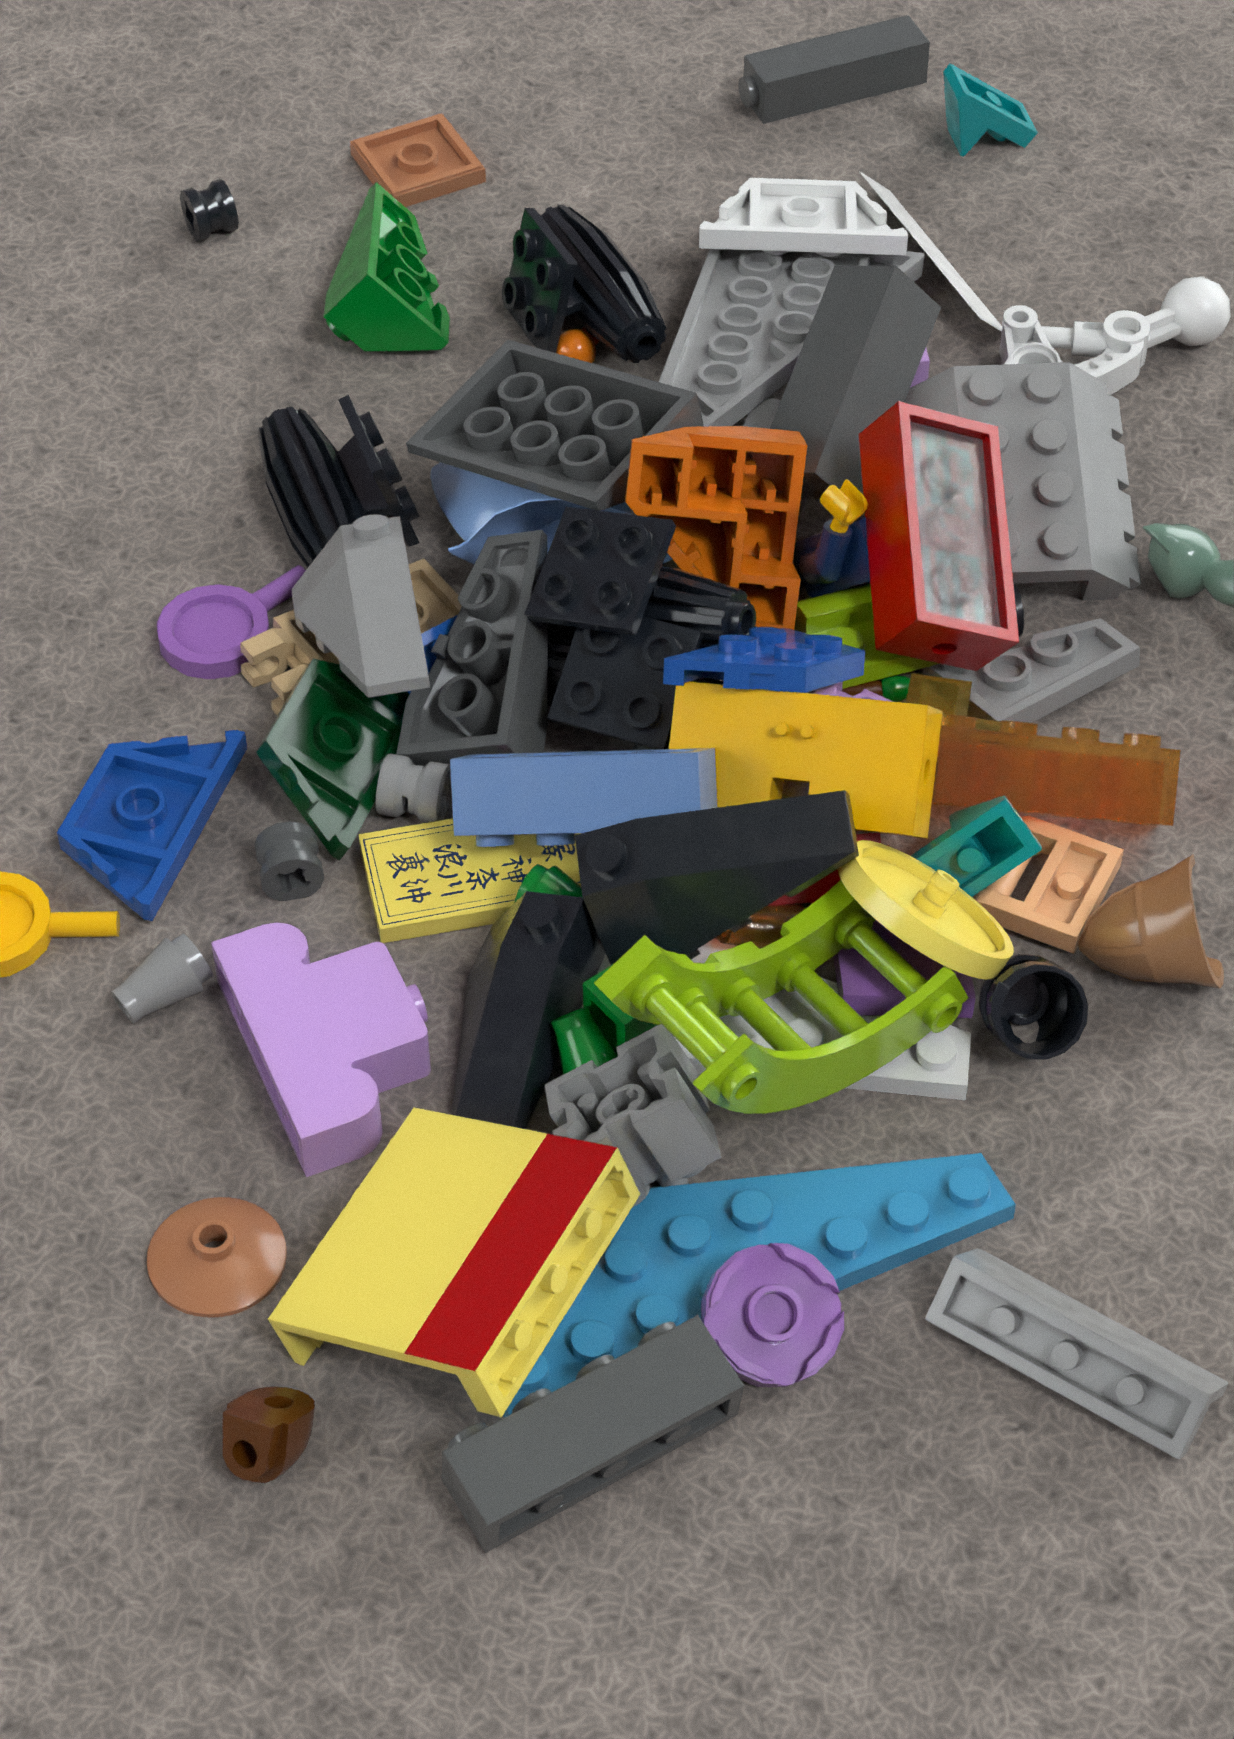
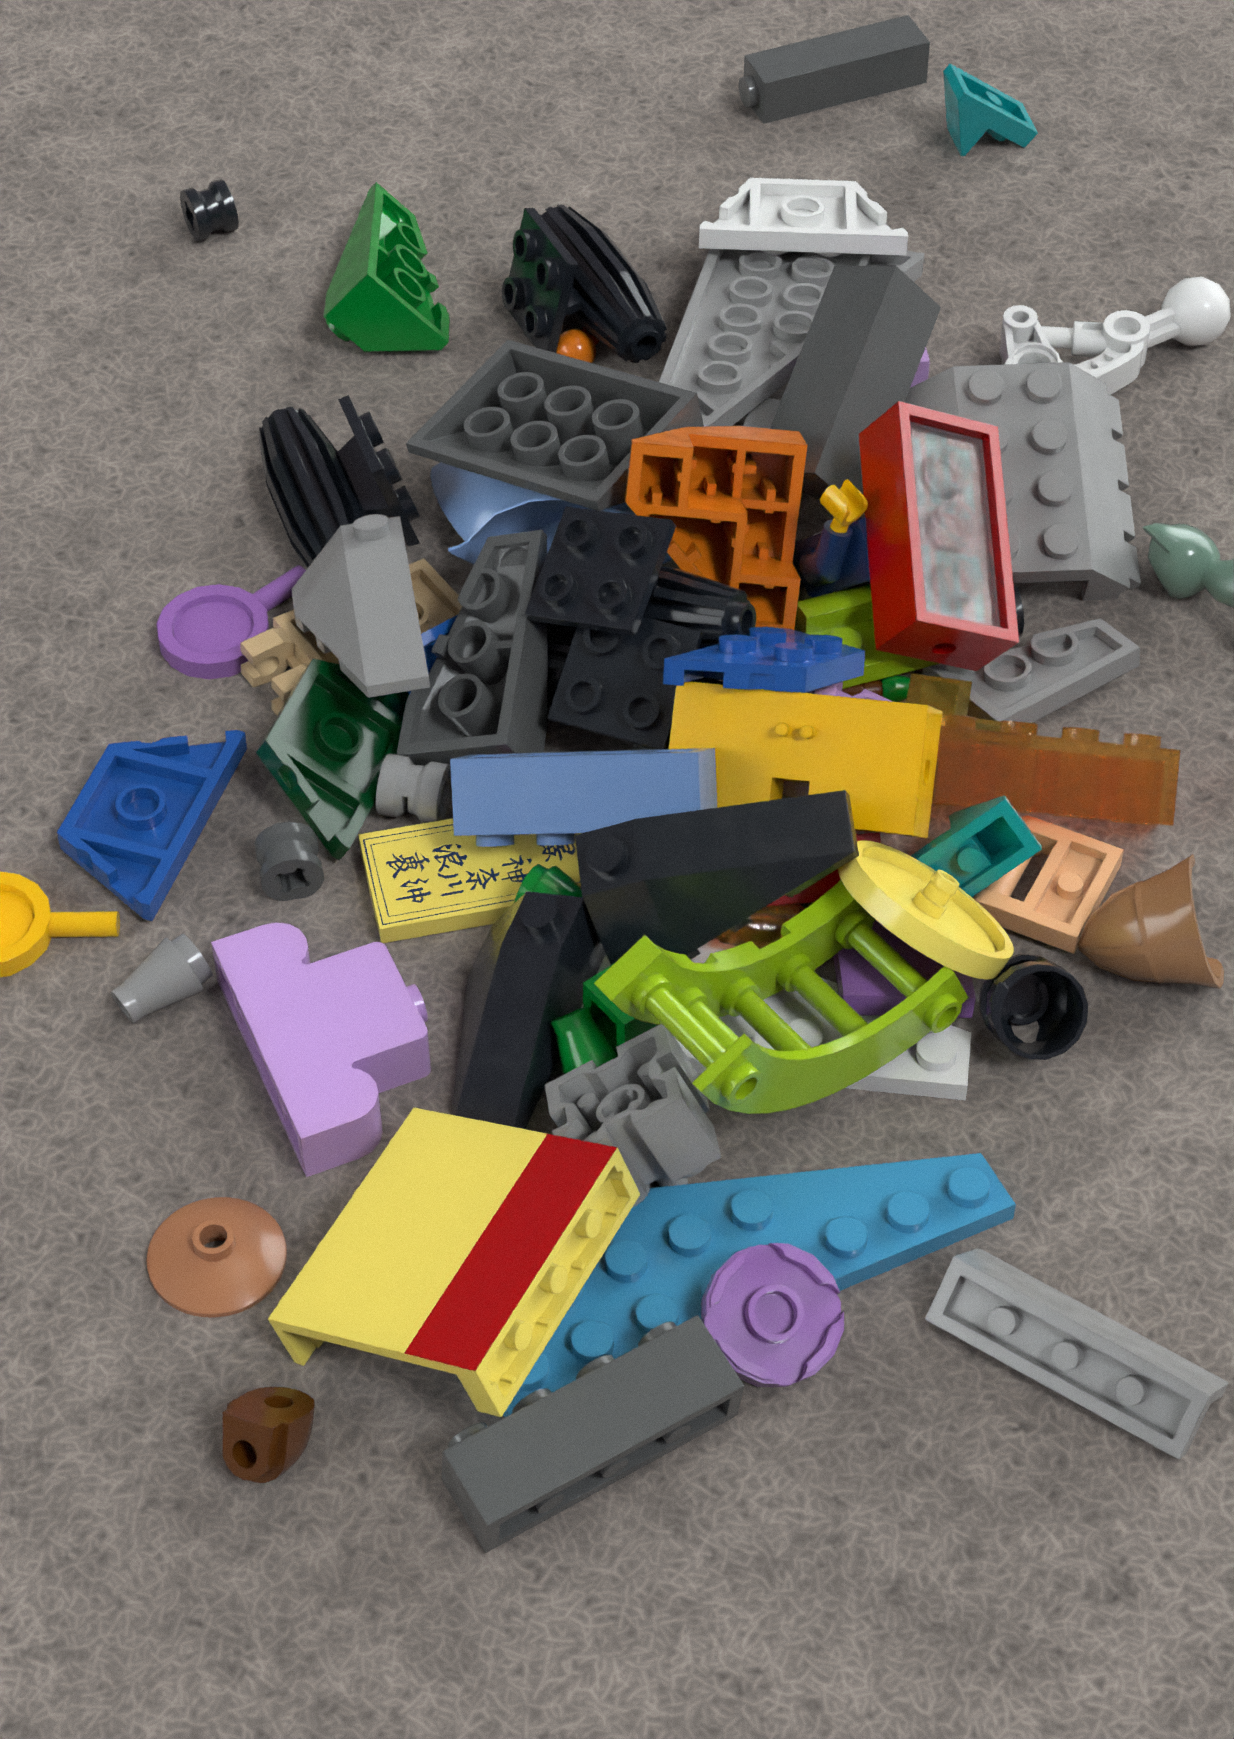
nougat tile [350,113,486,207] -> none
white sticker [859,171,1002,332] -> none

